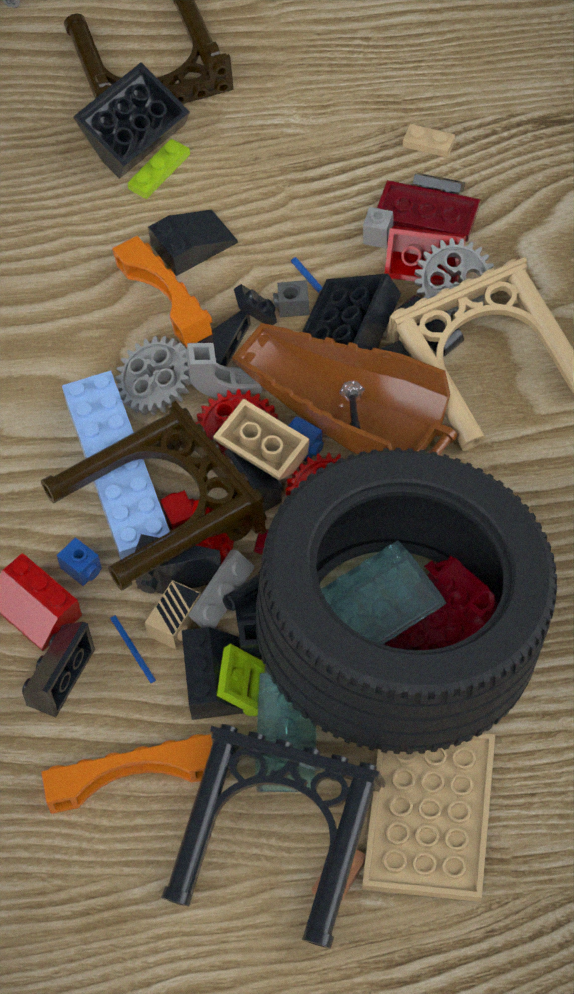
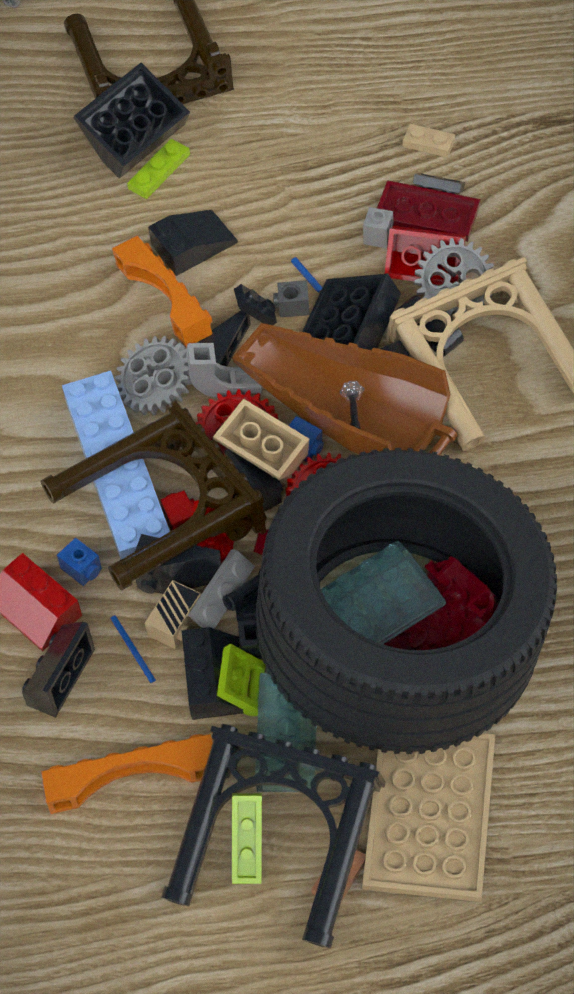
none -> lime plate [232,793,262,884]

